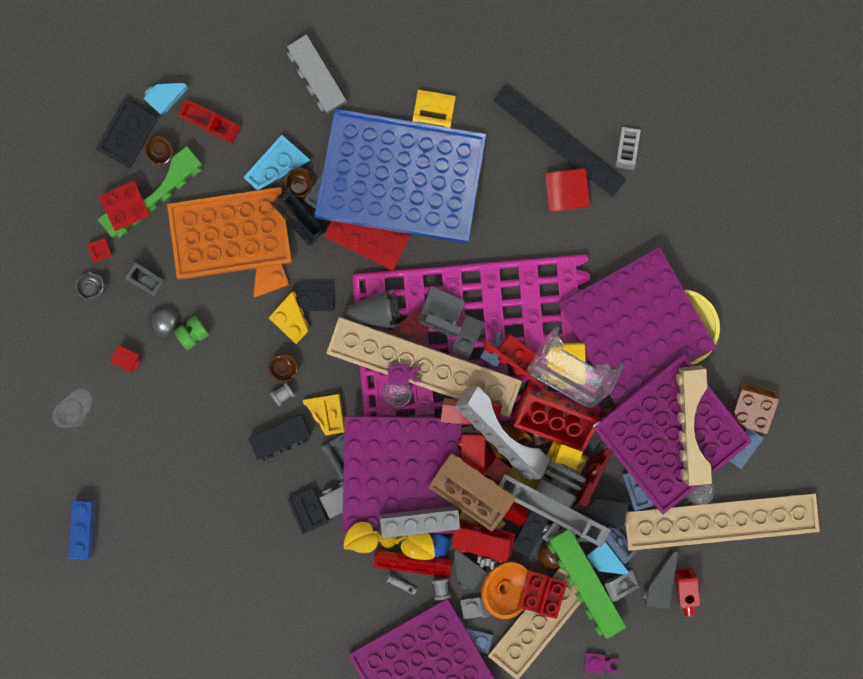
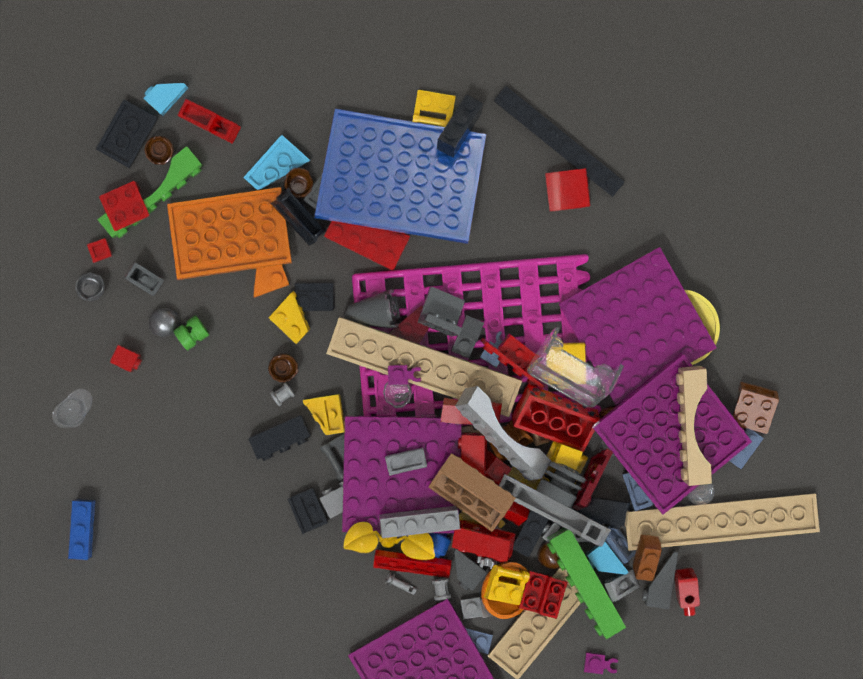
light grey brick [286,34,347,114] -> none
light grey slope [615,127,641,170] -> none
none -> flat silver tile [385,447,427,476]
none -> black brick [437,95,483,158]
none -> yellow plate [484,565,530,605]
none -> dark orange brick [633,535,662,581]

